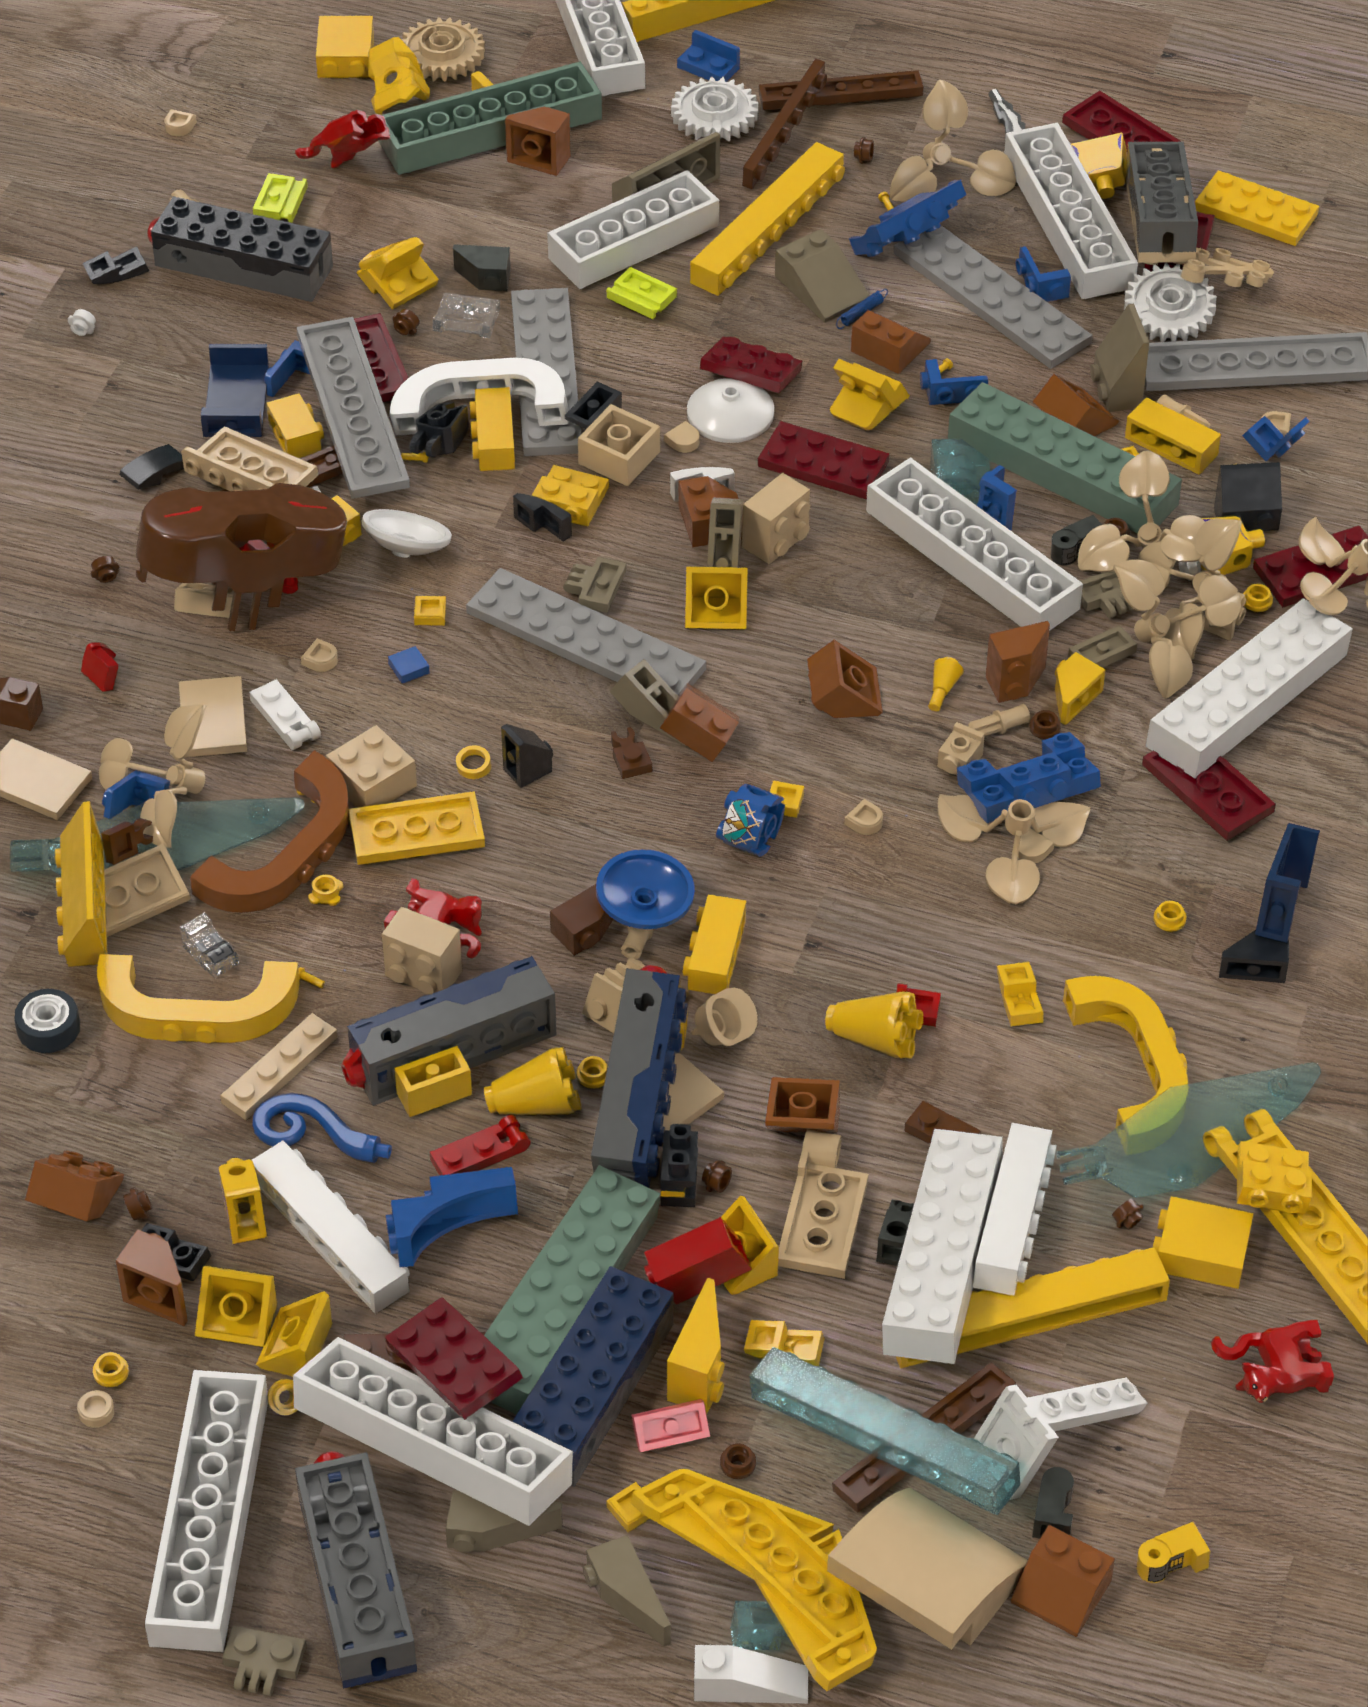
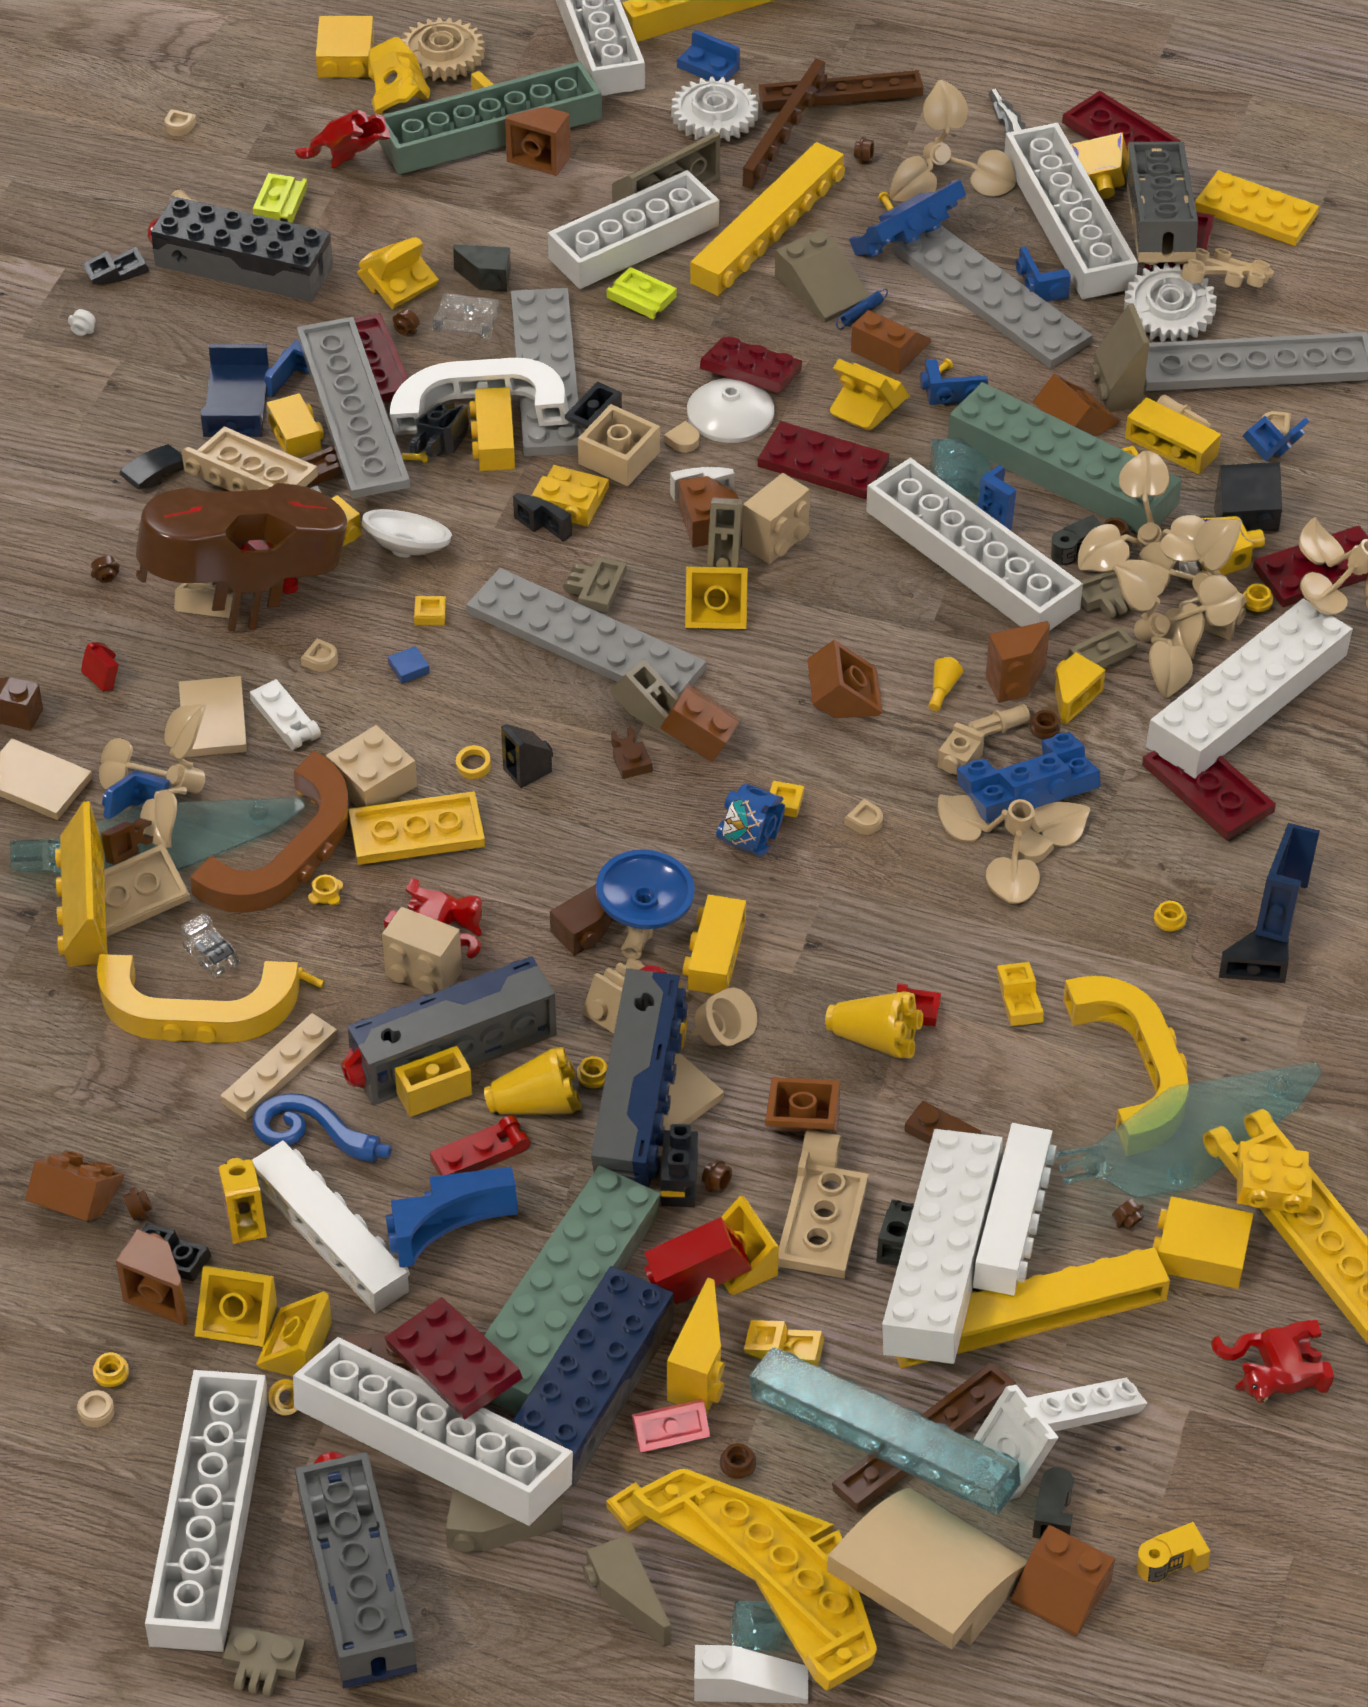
black wheel [14,989,80,1053] -> none

